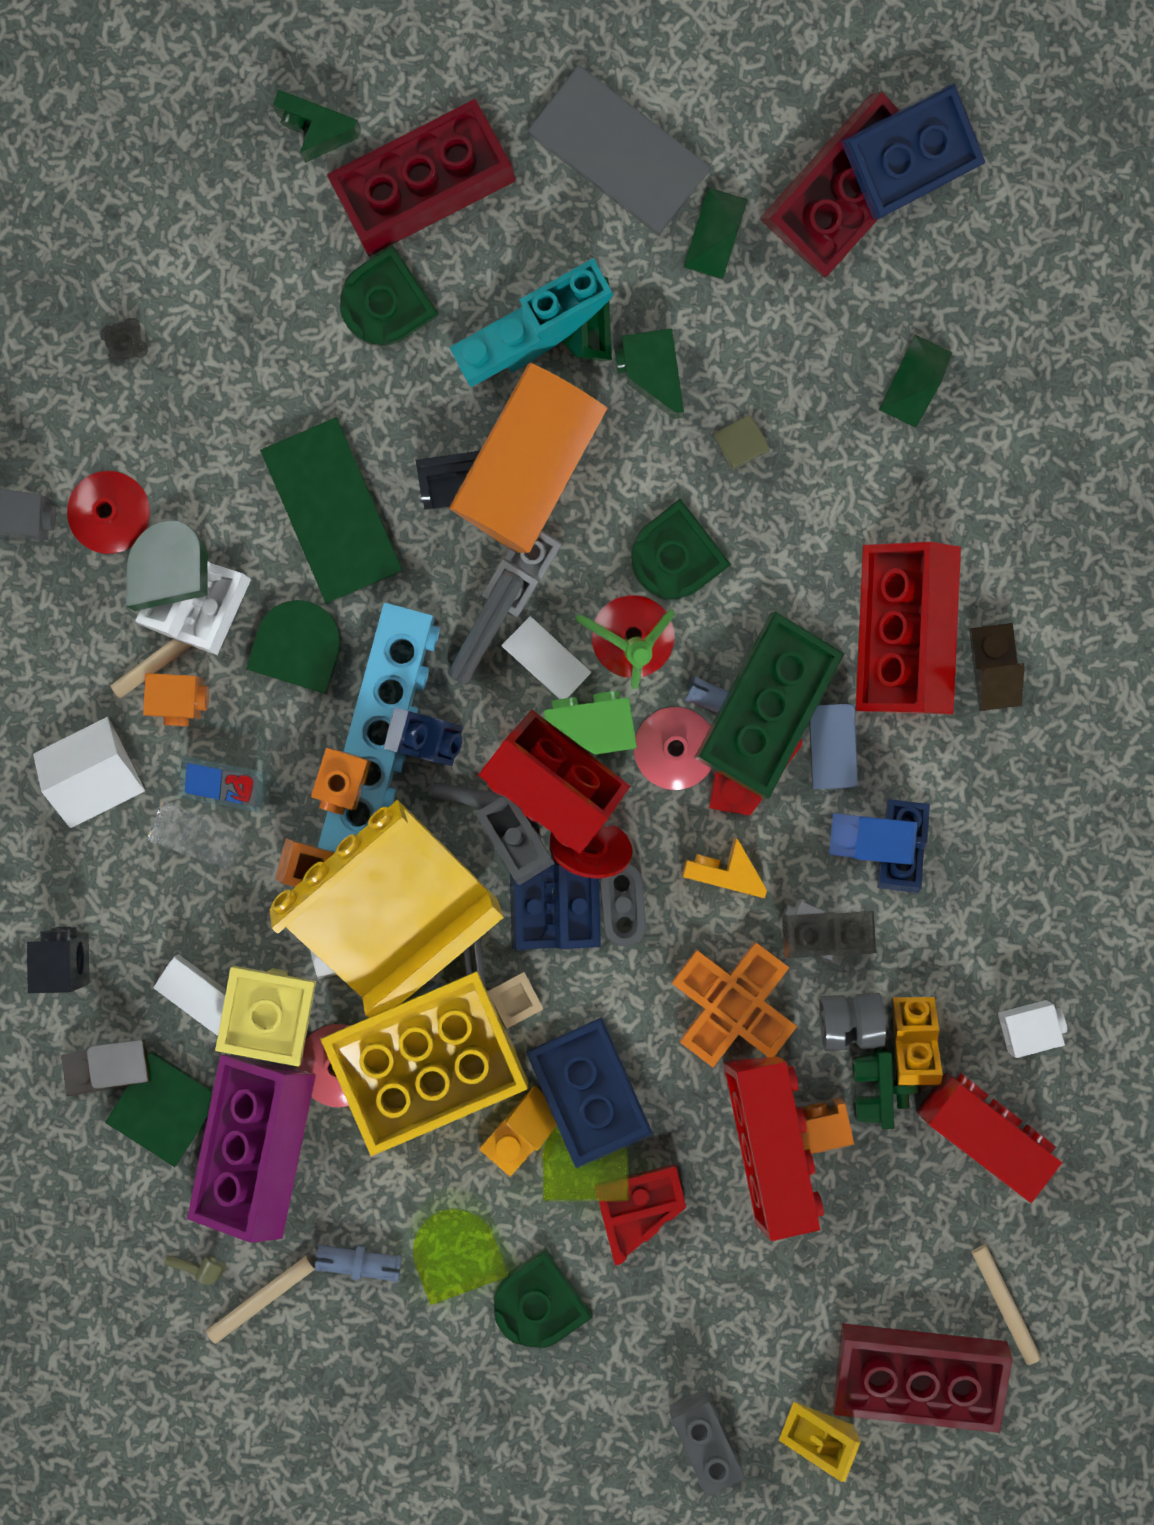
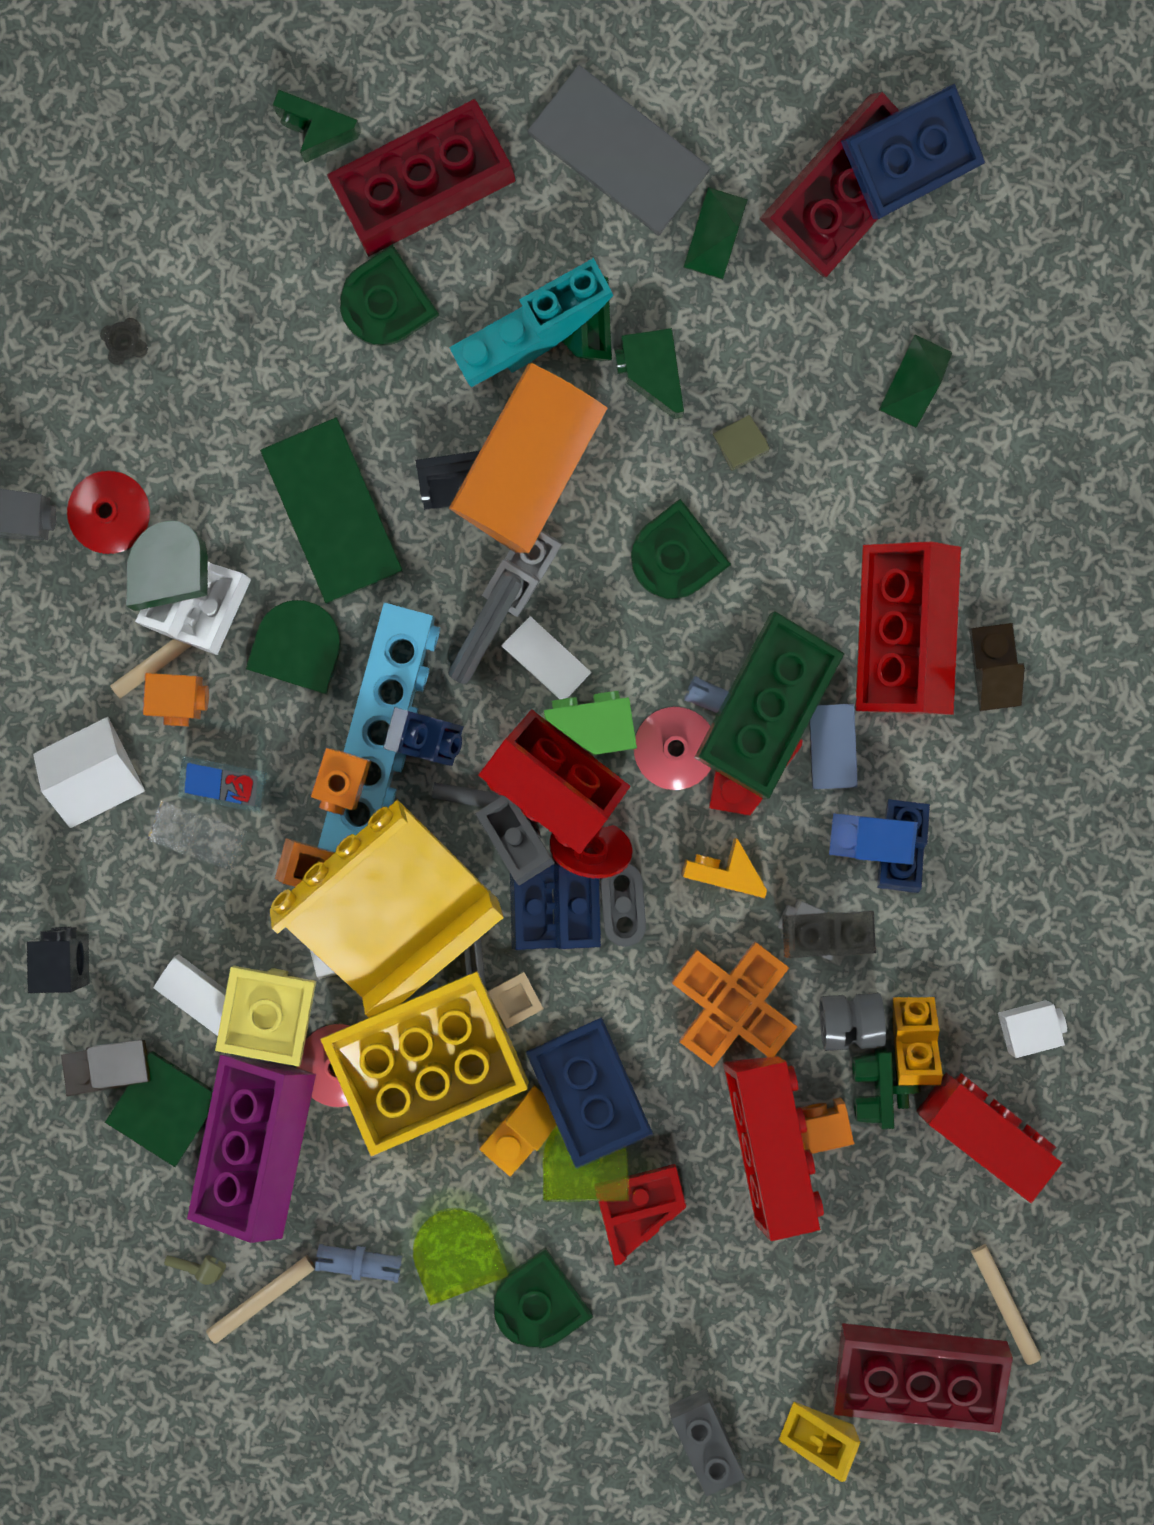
bright green plant [576,610,675,689] -> none
red dish [591,595,675,678] -> none

